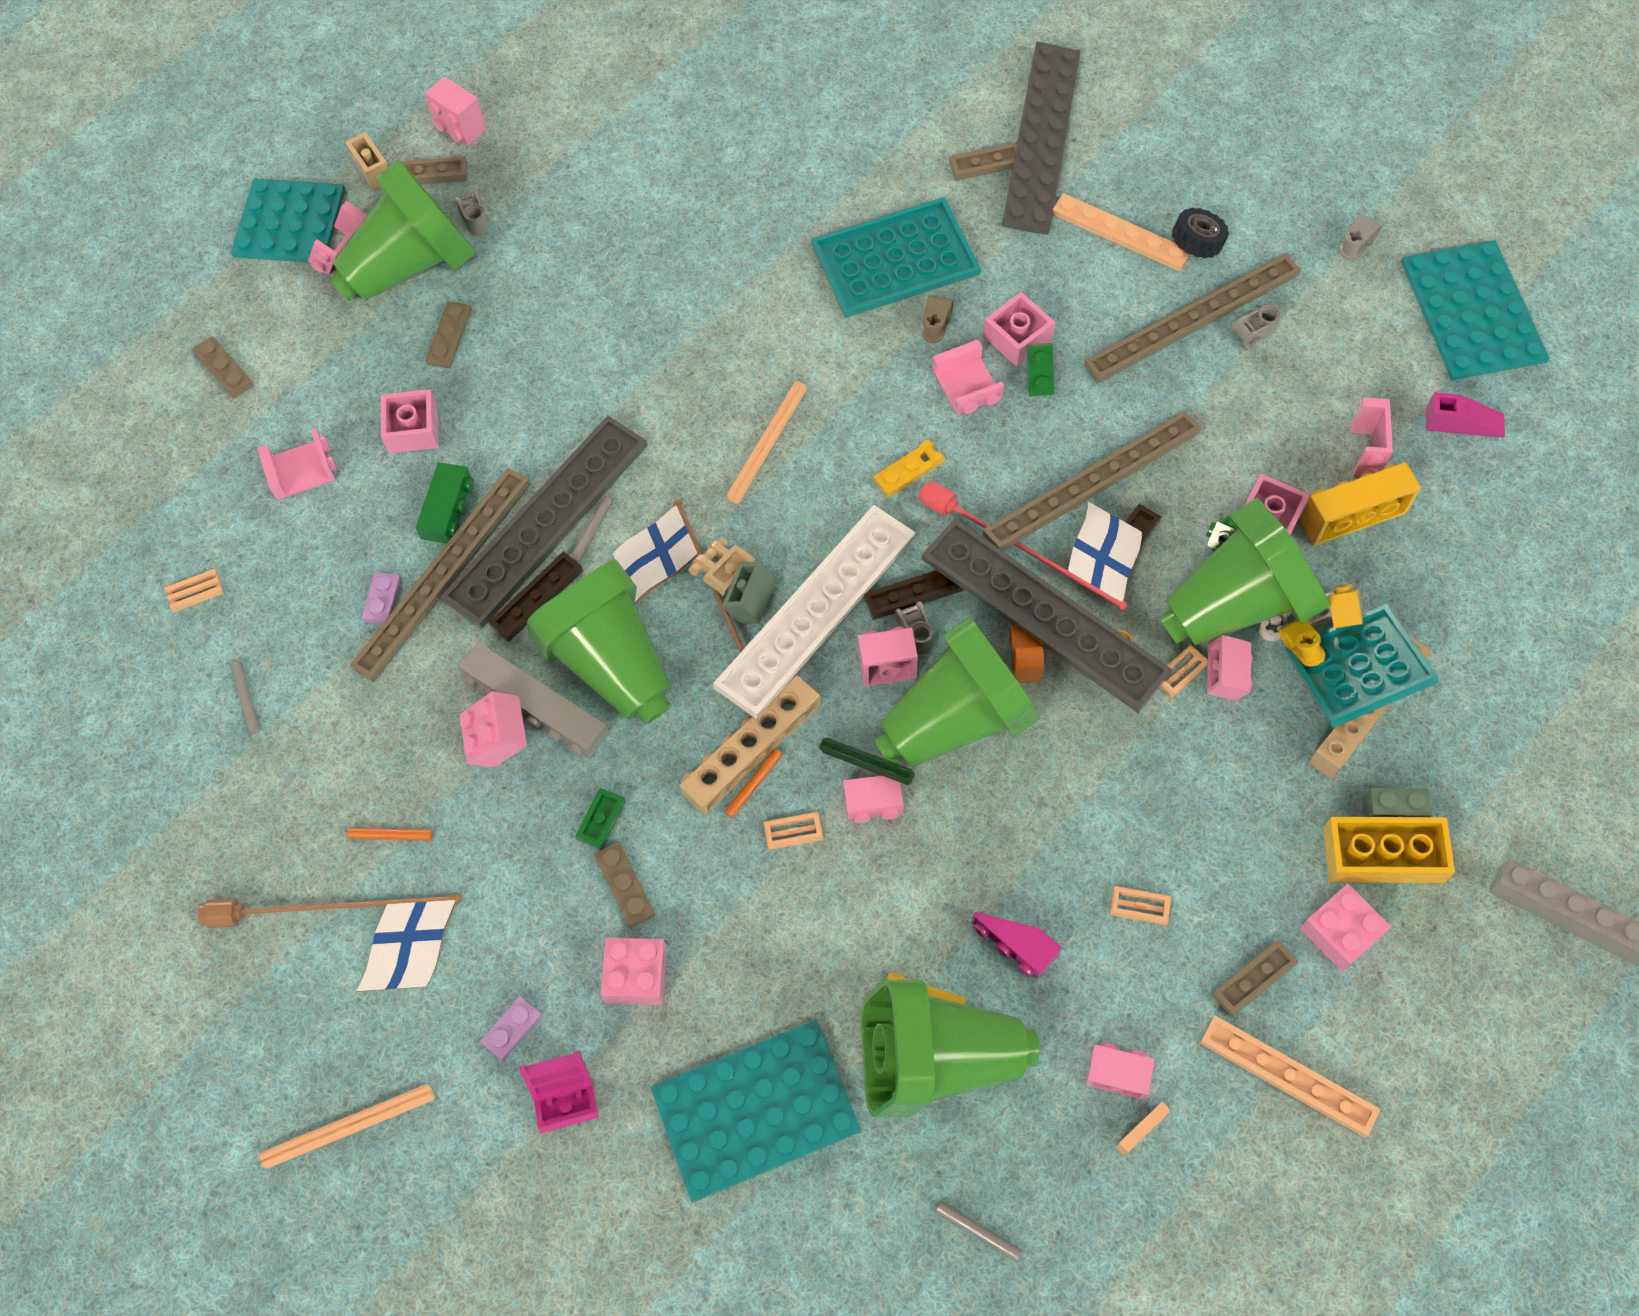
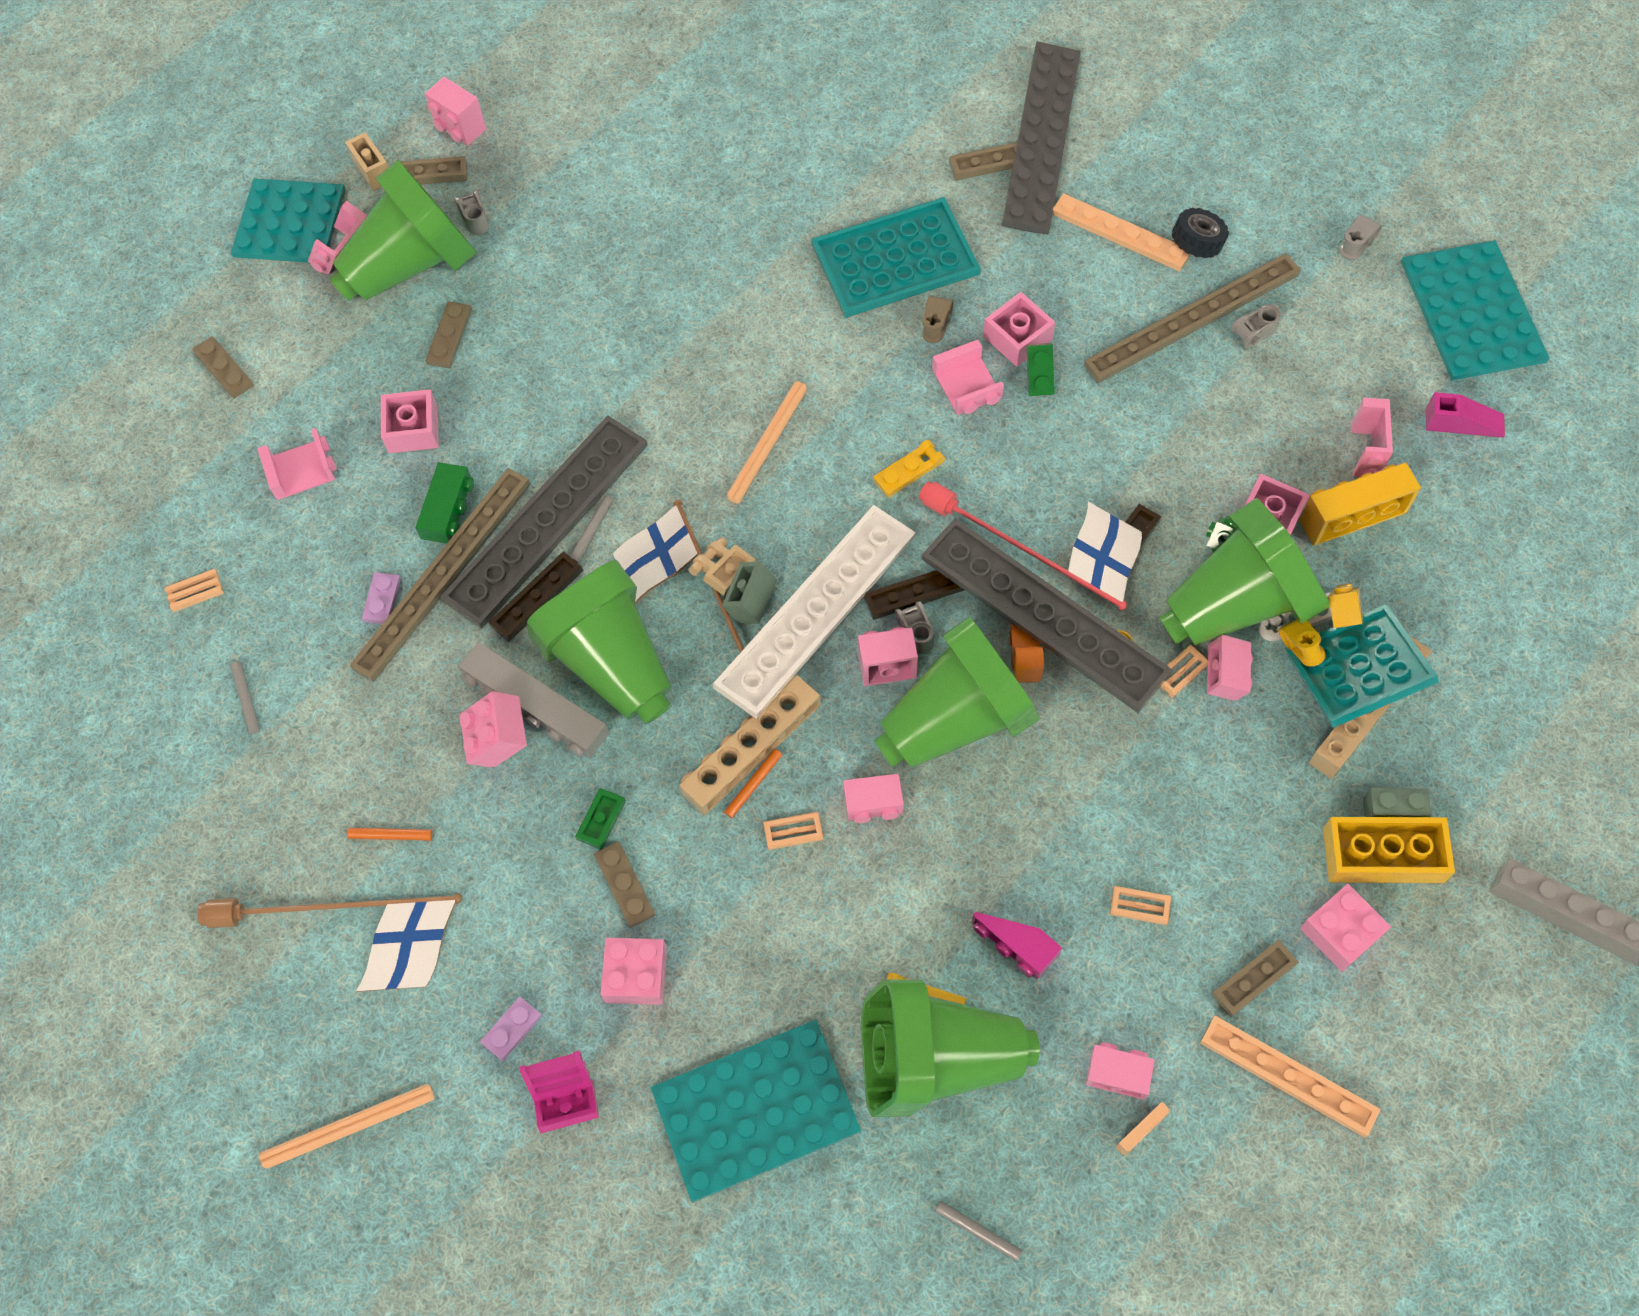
dark green axle [819,737,915,785] -> none
dark tan plate [982,411,1201,551] -> none

